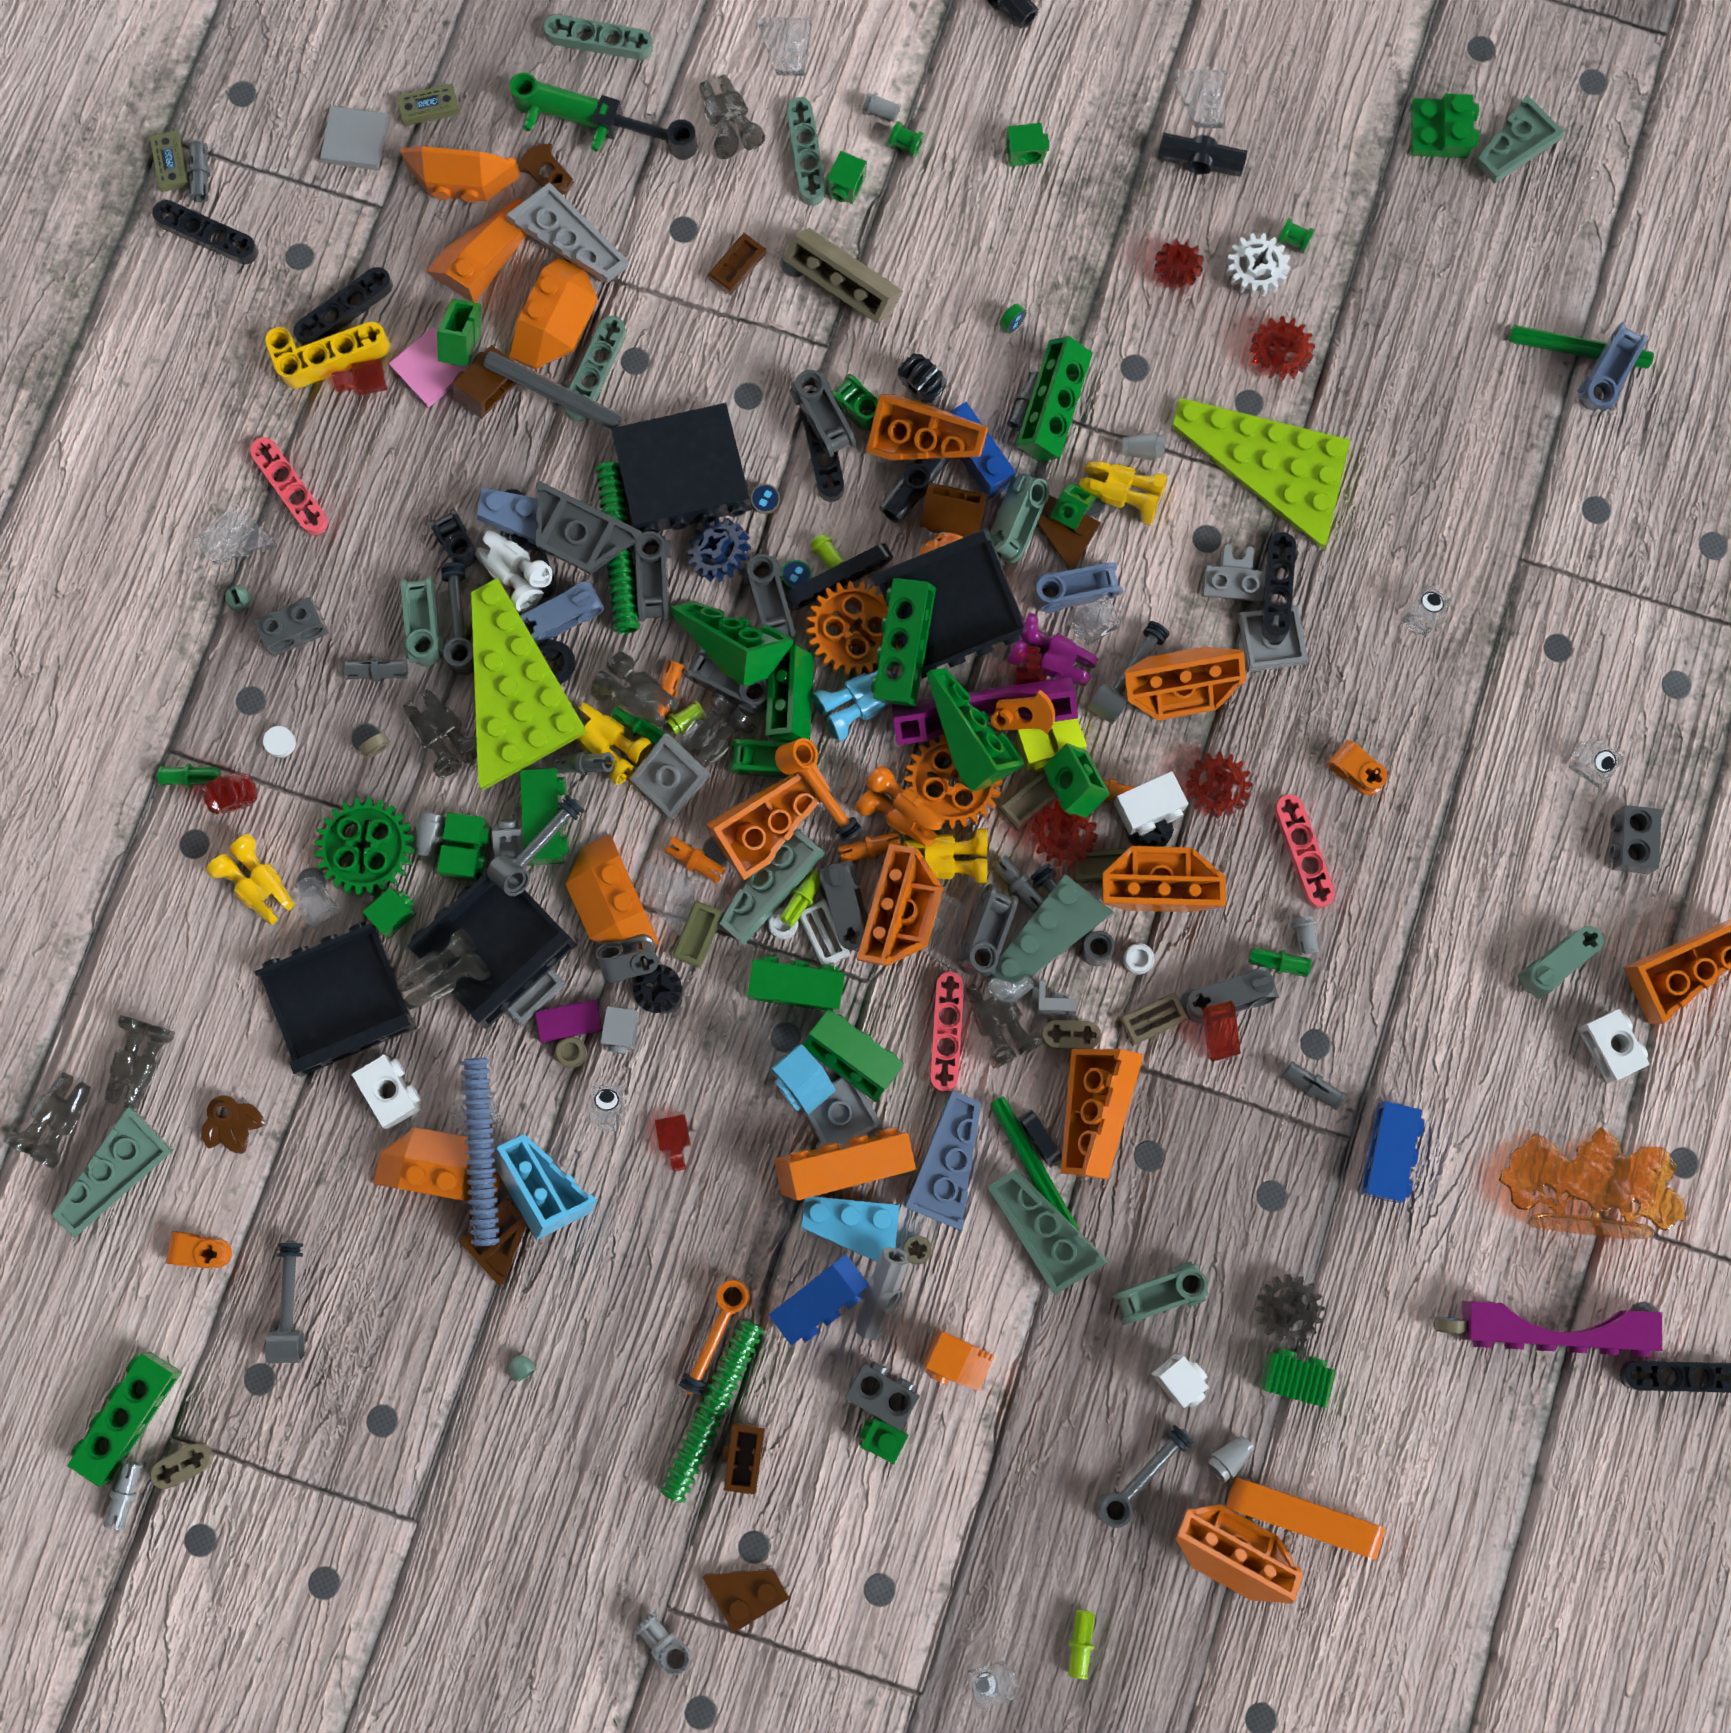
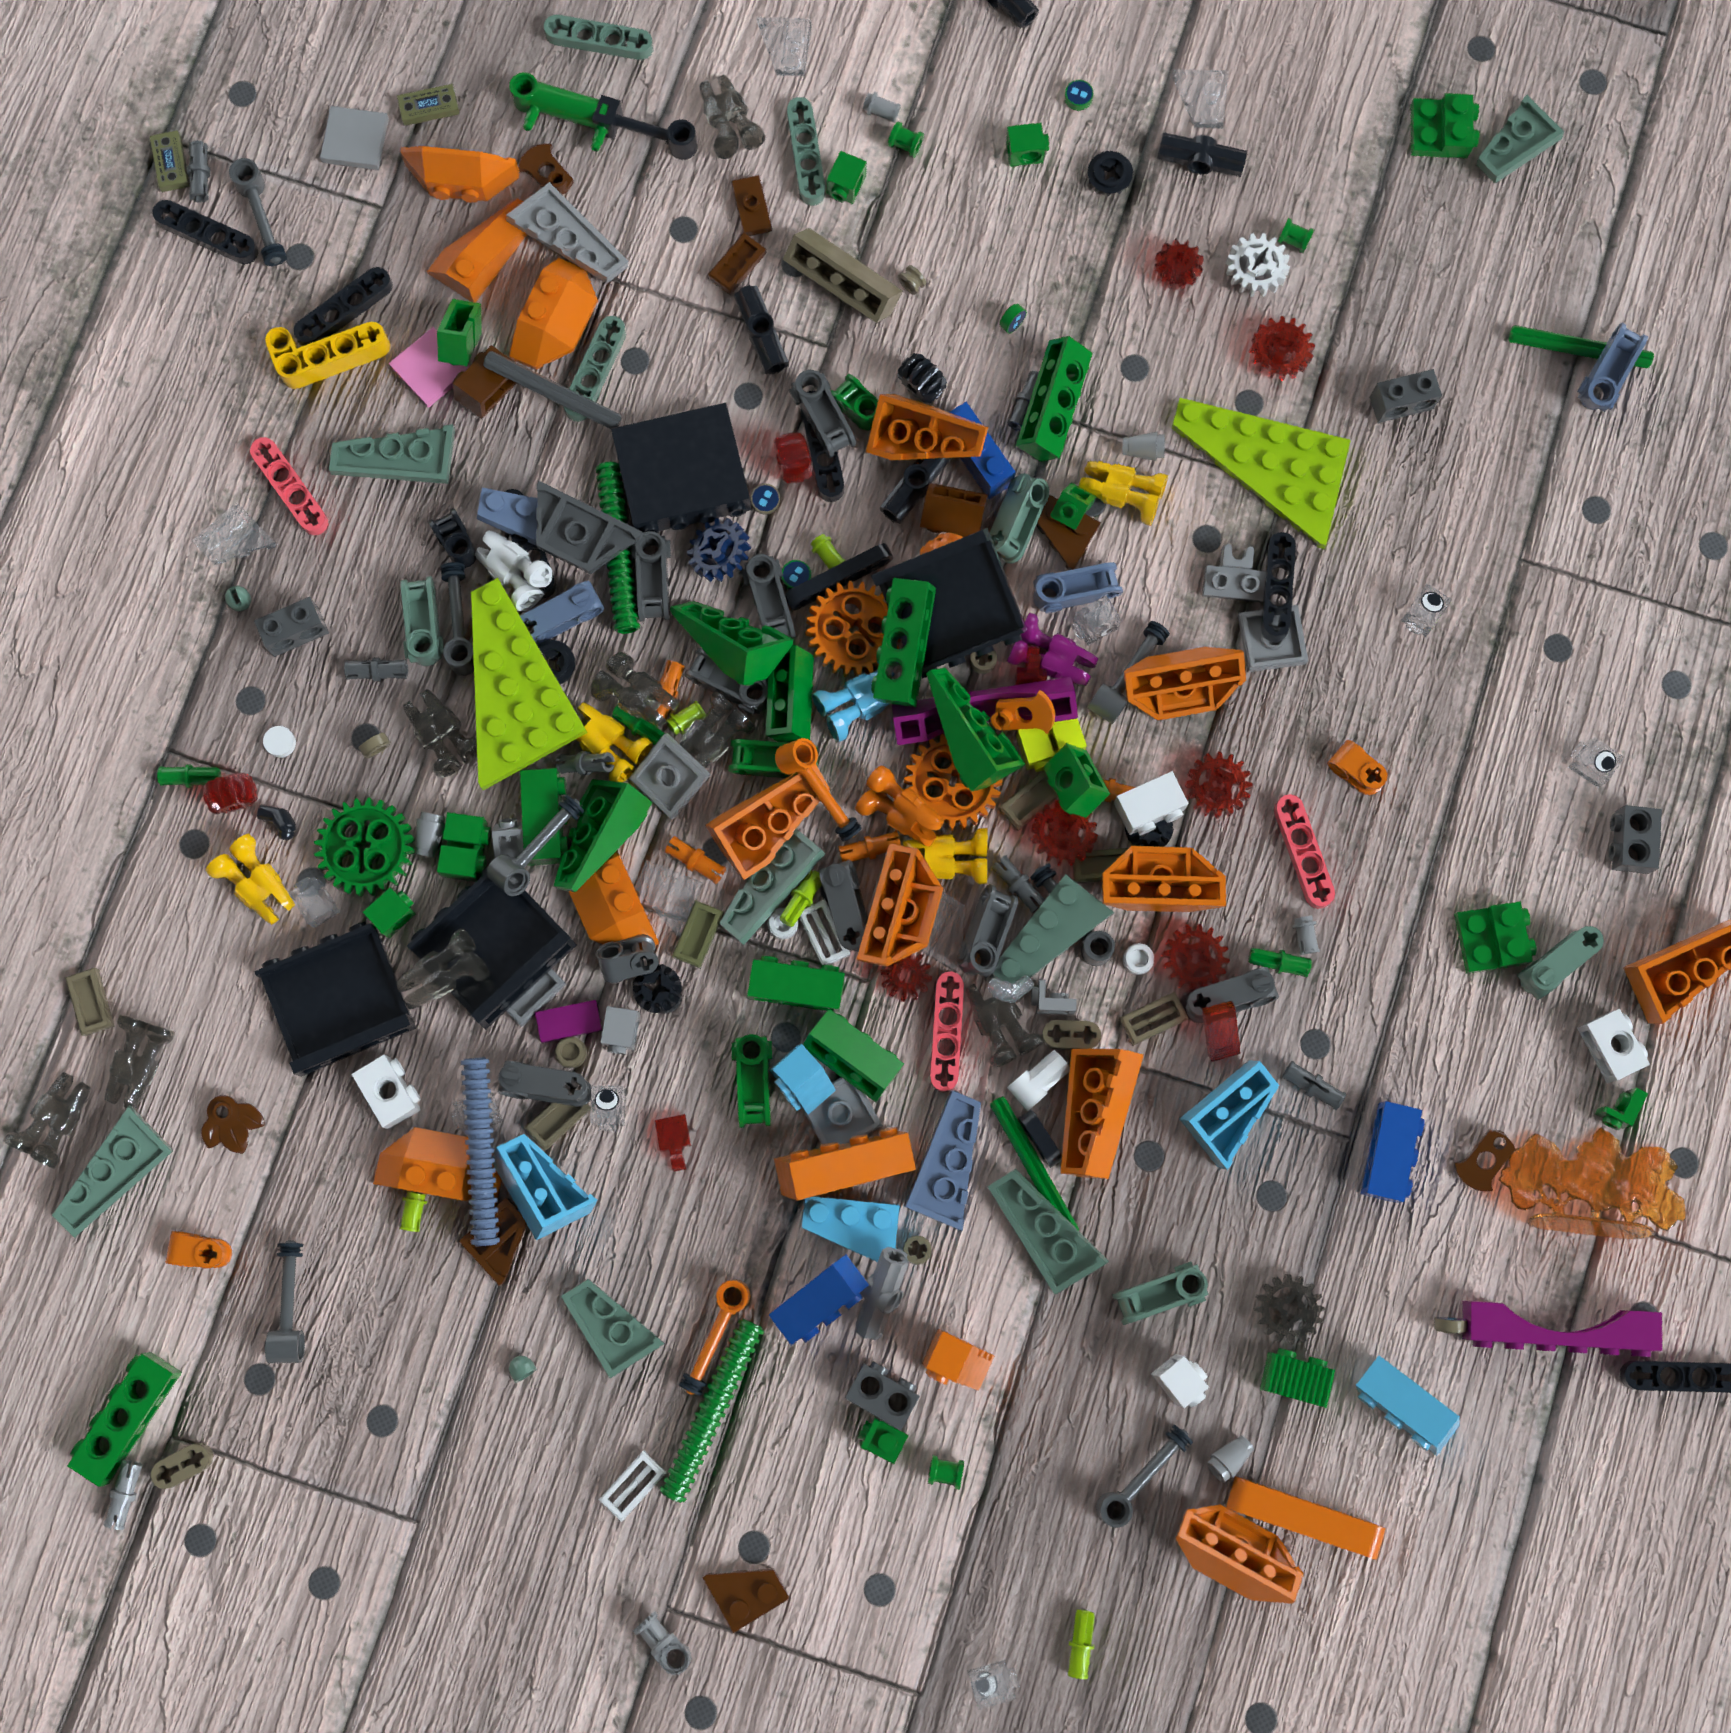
clear red plate [332,359,388,395] -> none
reddish brown brick [721,1422,766,1495] -> none
none -> dark tan tile [65,968,115,1036]
none -> dark grey piece [229,158,287,266]
none -> black arm [257,804,296,840]
none -> sand green wing [329,424,455,484]
none -> lime pin [399,1191,428,1232]
none -> dark grey piece [497,1061,593,1107]
none -> dark tan tile [524,1089,592,1151]
none -> green wedge [553,779,652,892]
none -> sand green wing [561,1279,666,1378]
none -> white tile [599,1450,667,1522]
none -> reddish brown plate [731,175,772,236]
none -> green piece [731,1034,773,1128]
none -> black piece [734,285,789,375]
none -> clear red gear [774,432,813,484]
none -> clear red gear [880,953,932,1002]
none -> dark tan bush [898,265,926,295]
none -> green bush [928,1455,964,1490]
none -> dark tan bush [970,650,997,674]
none -> white piece [1007,1050,1070,1111]
none -> tile [1064,80,1094,111]
none -> black gear [1087,151,1133,196]
none -> clear red gear [1161,924,1230,991]
none -> medium azure wedge [1180,1060,1279,1170]
none -> medium azure wedge [1356,1355,1460,1456]
none -> dark grey brick [1369,369,1442,423]
none -> green plate [1454,901,1537,974]
none -> reddish brown piece [1454,1129,1515,1191]
none -> green bracket [1595,1088,1648,1130]

